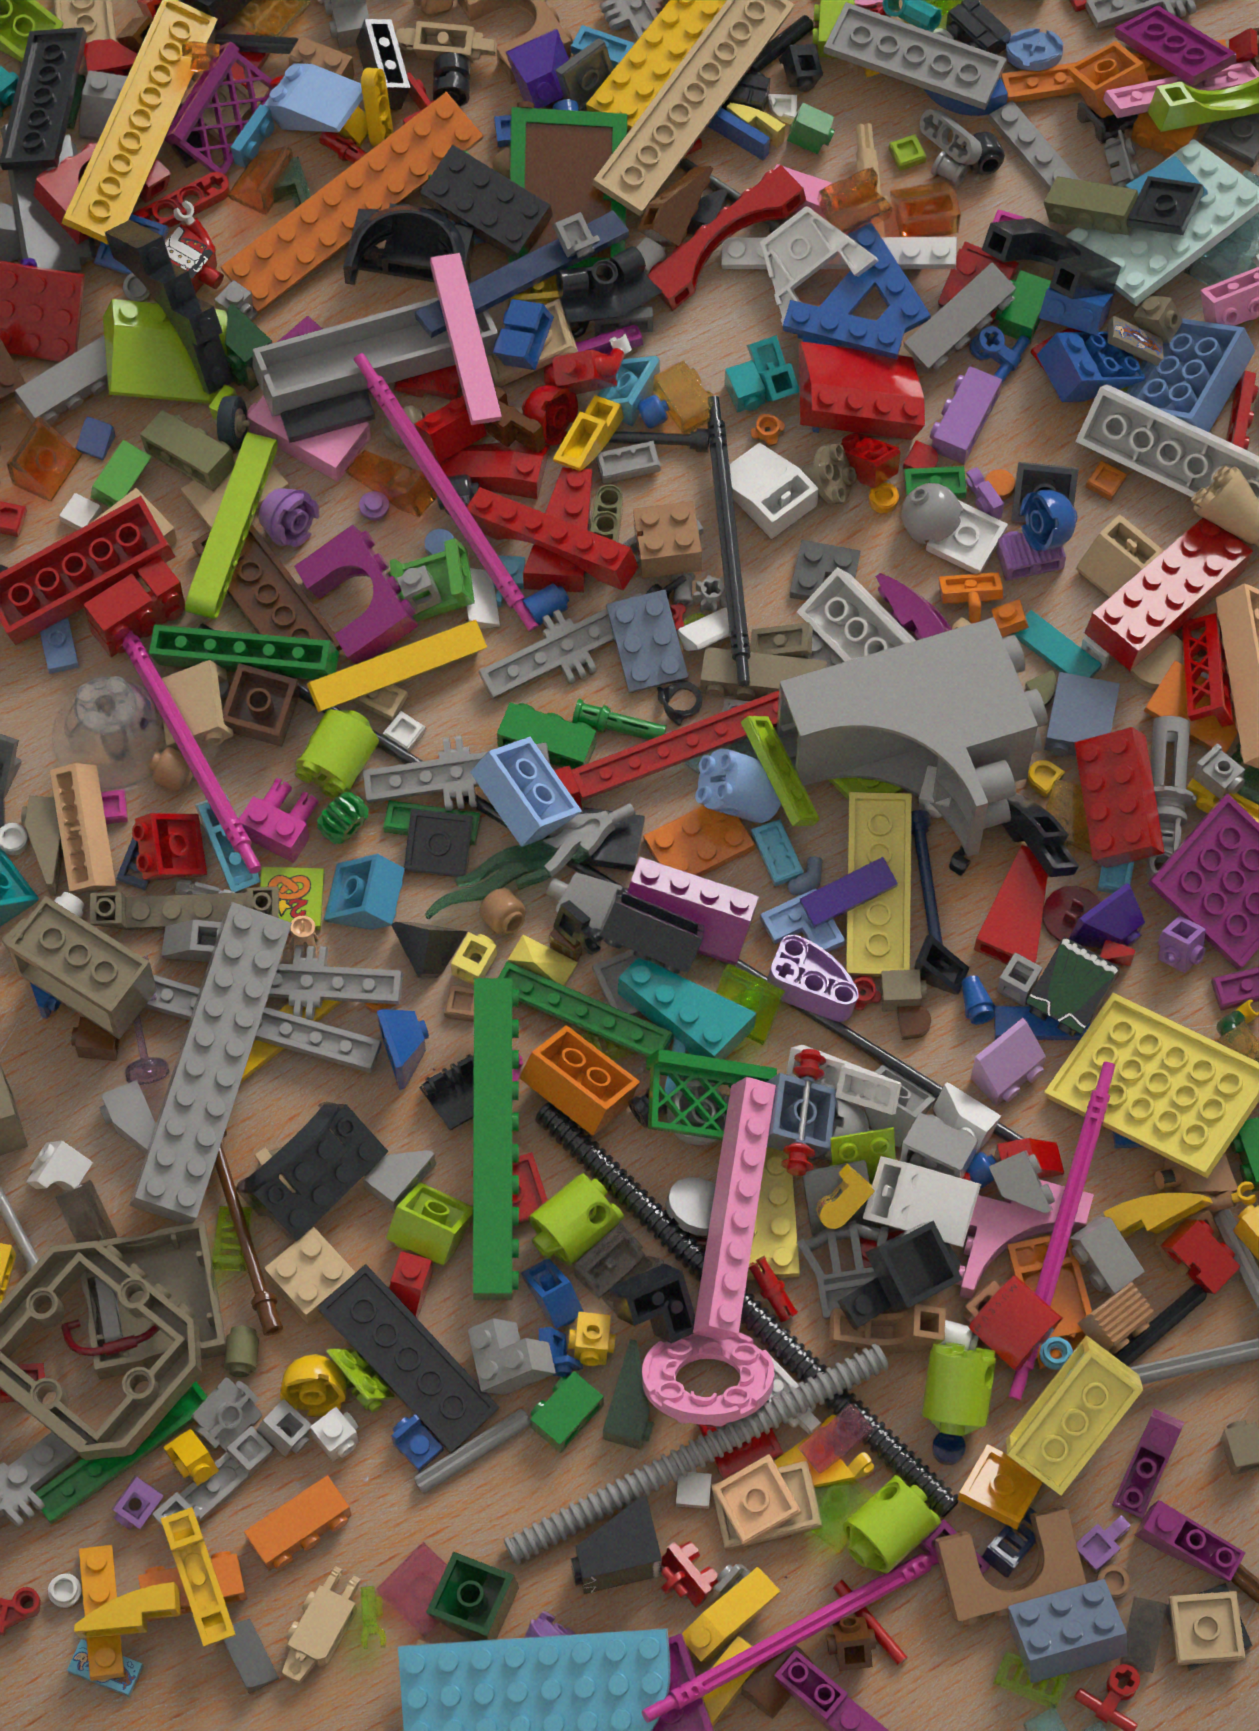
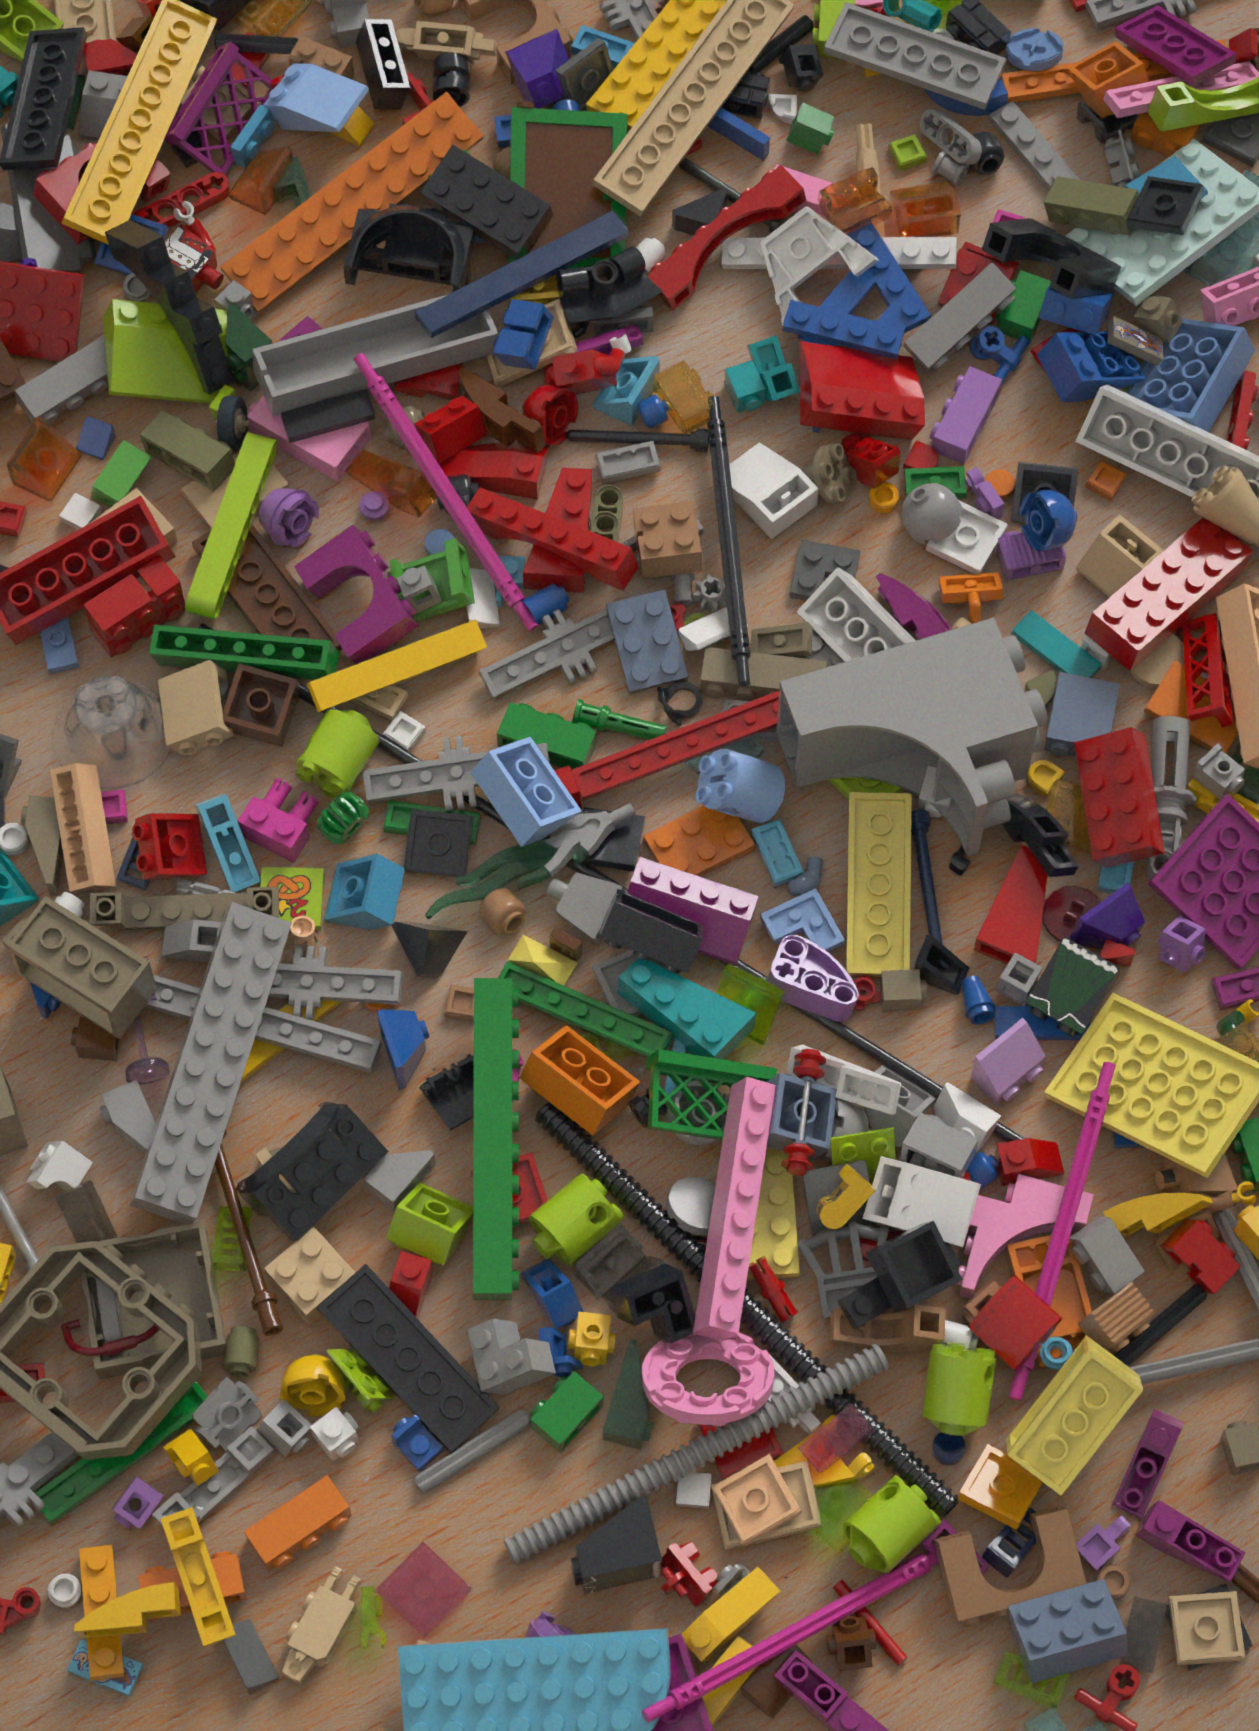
dark pink axle [122,631,262,874] -> none
medium nougat head [148,747,193,792] -> none
clear orange tile [182,41,220,72] -> none
red pin [319,132,367,164] -> none
yellow beam [361,67,393,147] -> none
dark green slope [426,1551,519,1641] -> none
bright pink tile [430,253,502,425] -> none
light yellow brick [451,932,497,985] -> none
light grey bracket [552,212,600,258] -> none
yellow slope [553,395,624,471] -> none
black plate [553,900,604,955] -> none
reddish brown slope [637,166,713,247] -> none
black hand [646,574,687,599] -> none
light yellow slope [727,103,785,148] -> none
lime tile [741,716,820,826] -> none
orange plate [751,414,785,446] -> none
dark purple tile [800,857,898,928] -> none
reddish brown tile [897,1006,931,1040] -> none
light grey slope [989,1150,1055,1213] -> none
orange plate [991,599,1029,637] -> none

